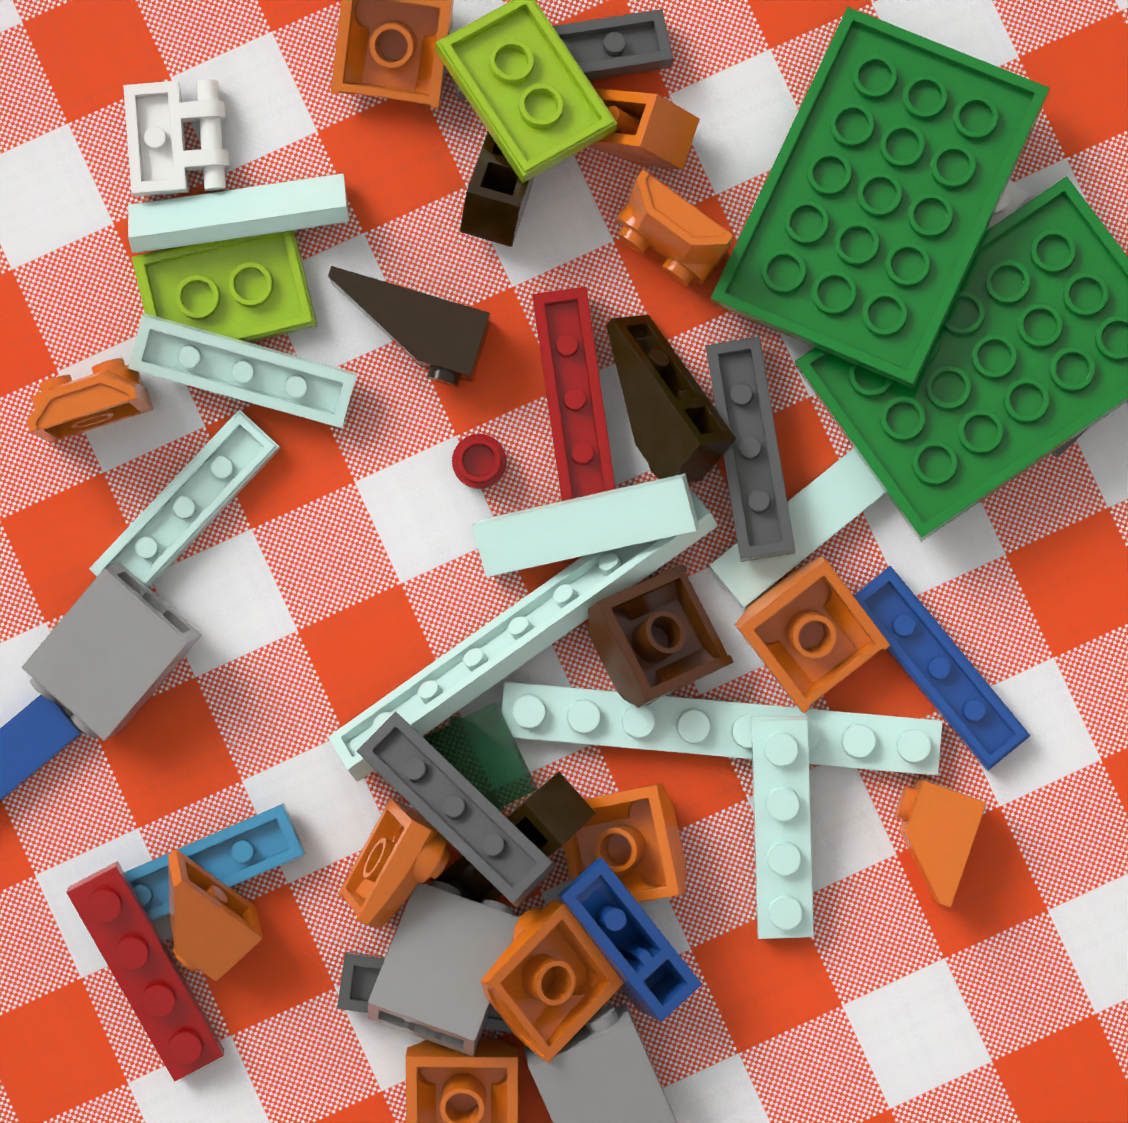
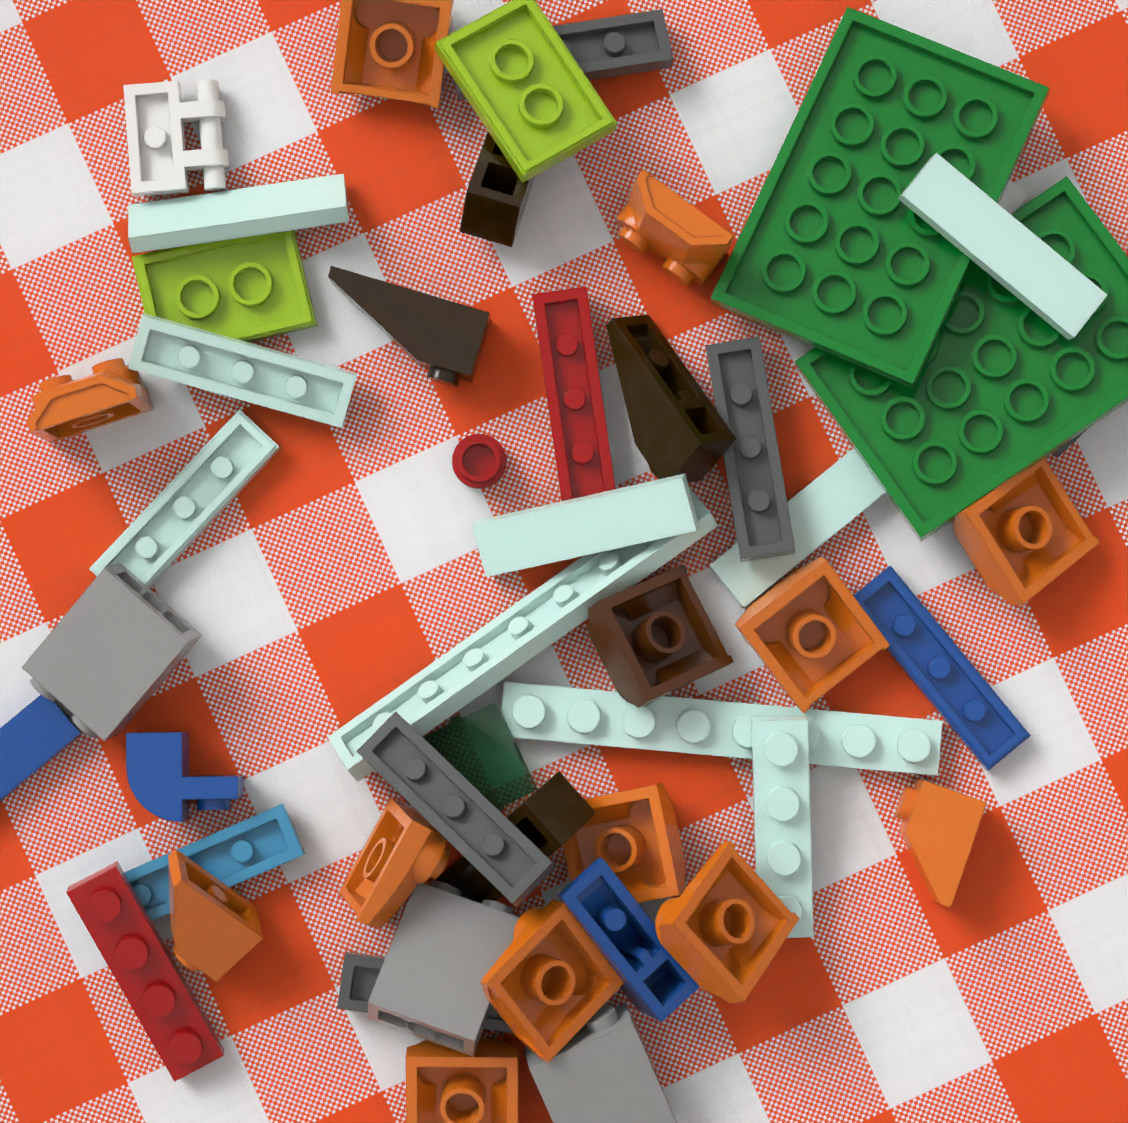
orange slope [588,88,700,170] -> none
none -> blue brick [126,732,244,822]
none -> orange slope [655,841,800,1003]
none -> light aqua tile [898,153,1107,340]
none -> orange slope [953,457,1100,606]

